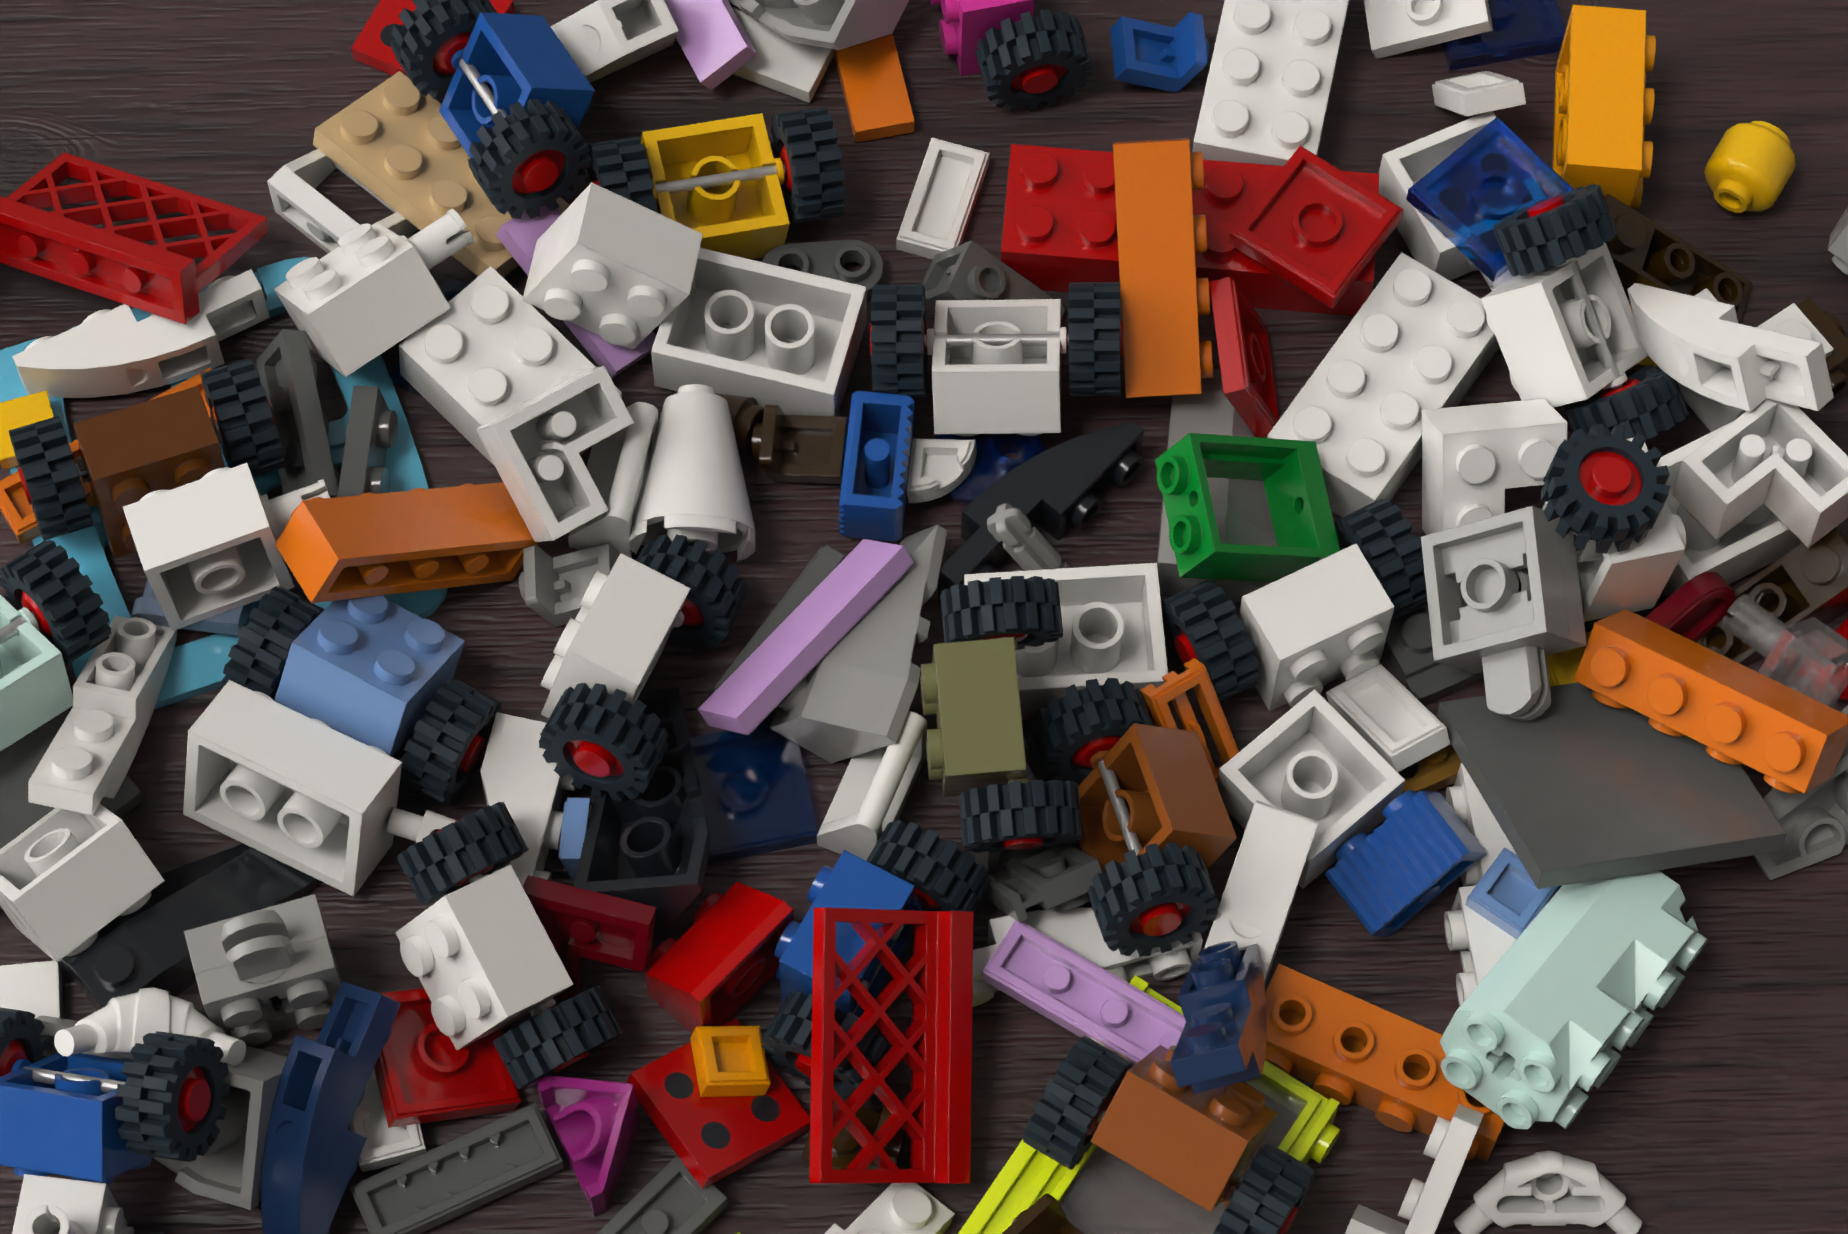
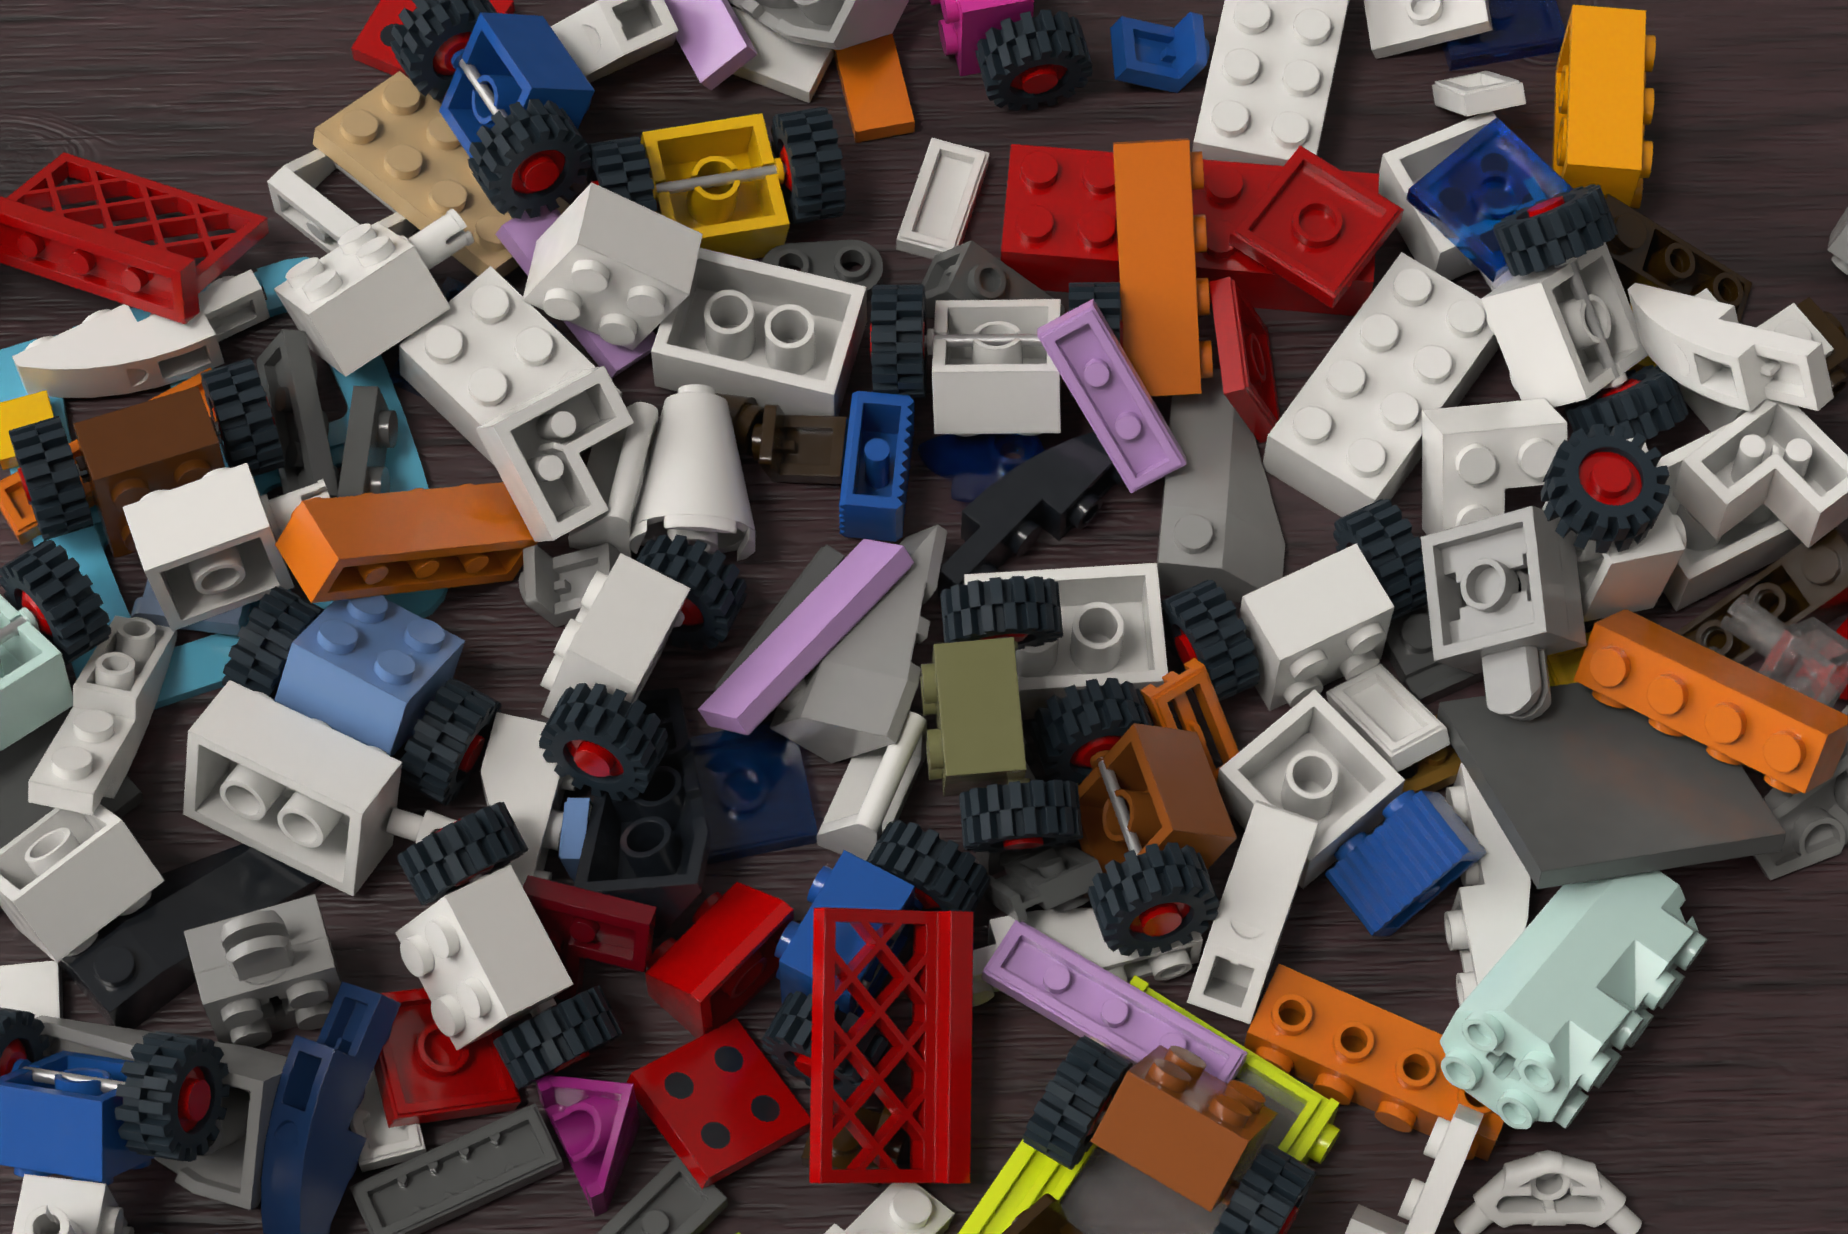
white piece [54,987,246,1066] -> none
light orange tile [690,1026,770,1097] -> none
white tile [907,439,977,503] -> none
light grey axle [987,503,1071,571] -> none
green window [1155,433,1340,582] -> none
dark blue slope [1170,941,1267,1094] -> none
medium blue tile [1465,847,1559,940] -> none
dark red tile [1645,572,1735,642] -> none
yellow head [1704,121,1796,213] -> none
none -> lavender tile [1037,299,1187,493]

